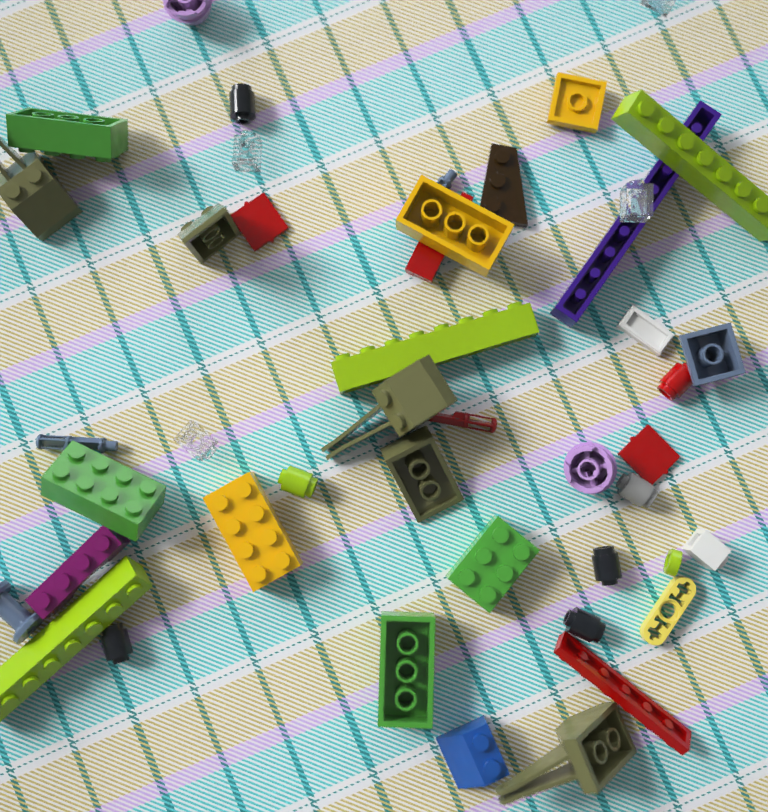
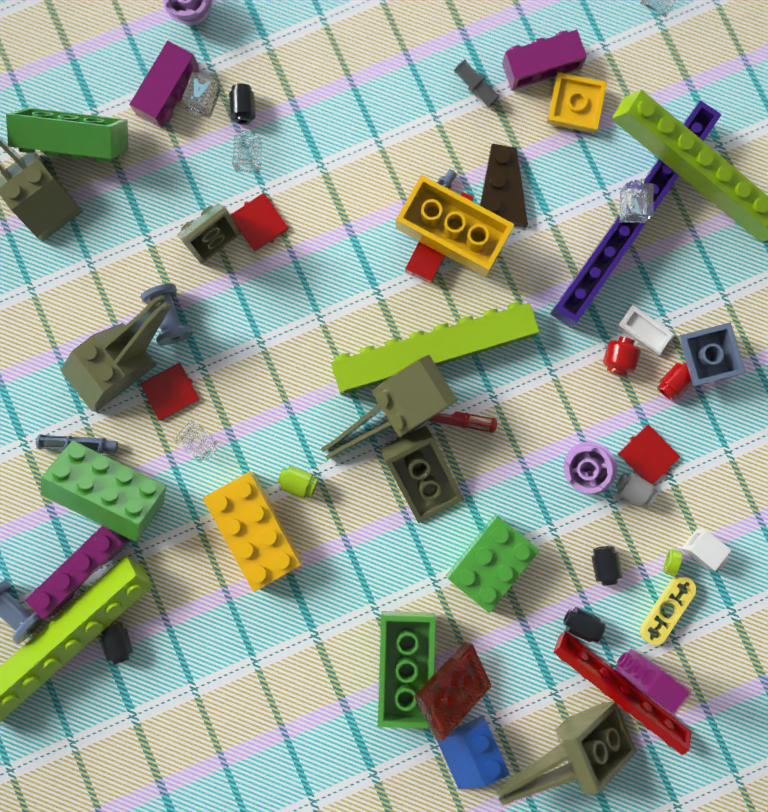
none -> olive slope [60,295,171,412]
none -> magenta brick [129,40,199,129]
none -> red piece [140,362,200,421]
none -> sand blue piece [141,284,193,346]
none -> clear brick [182,72,220,118]
none -> clear red plate [414,642,492,742]
none -> dark grey pin [454,59,500,108]
none -> magenta brick [502,30,587,91]
none -> red head [603,336,641,376]
none -> magenta brick [615,649,692,716]

